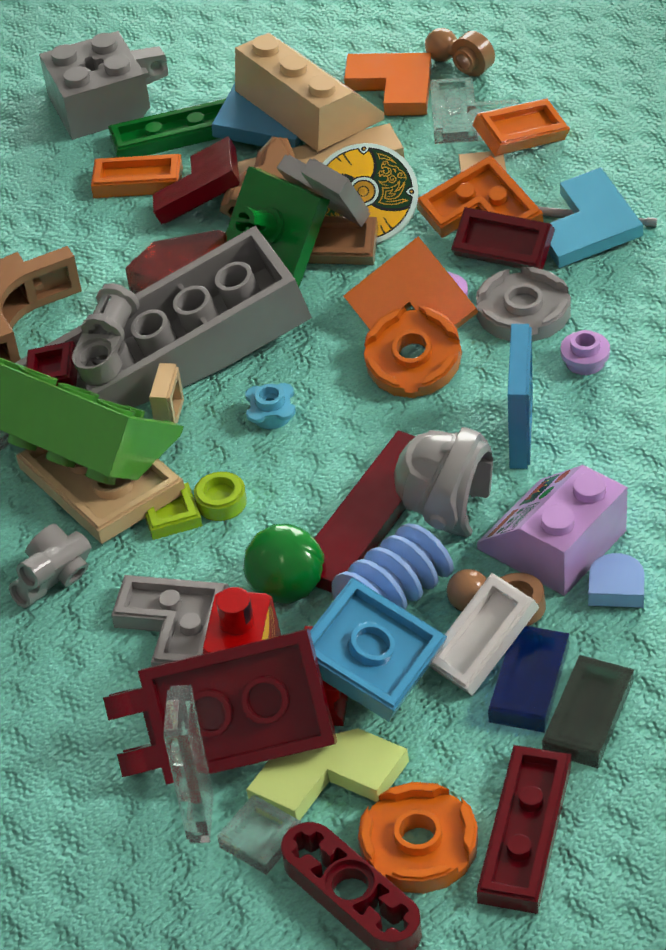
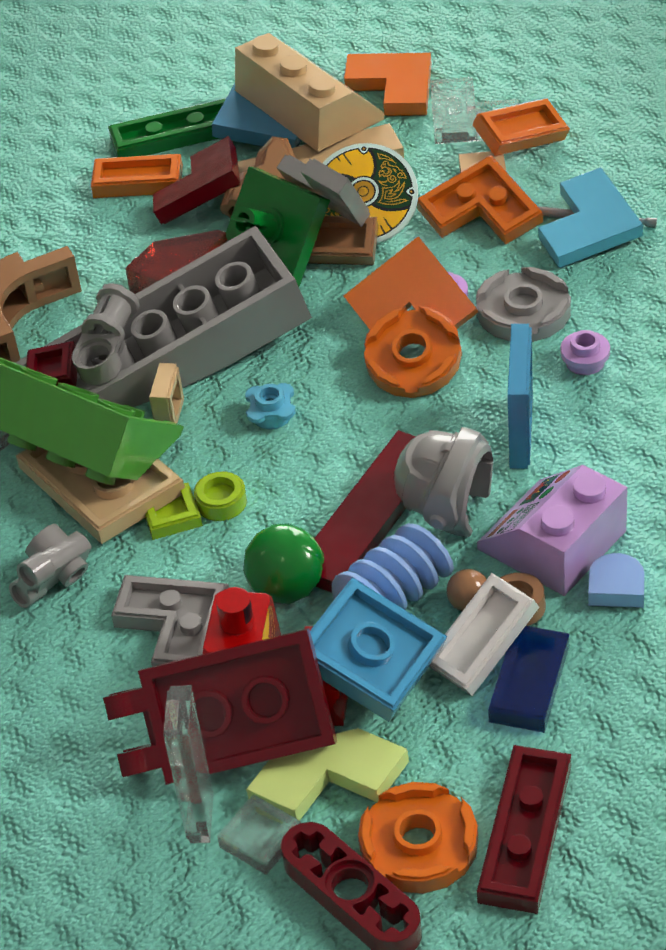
light grey hinge [39,31,168,140] -> none
medium nougat plate [425,28,495,77] -> none
dark red tile [451,207,555,270] -> none
clear smoke tile [542,655,634,768] -> none

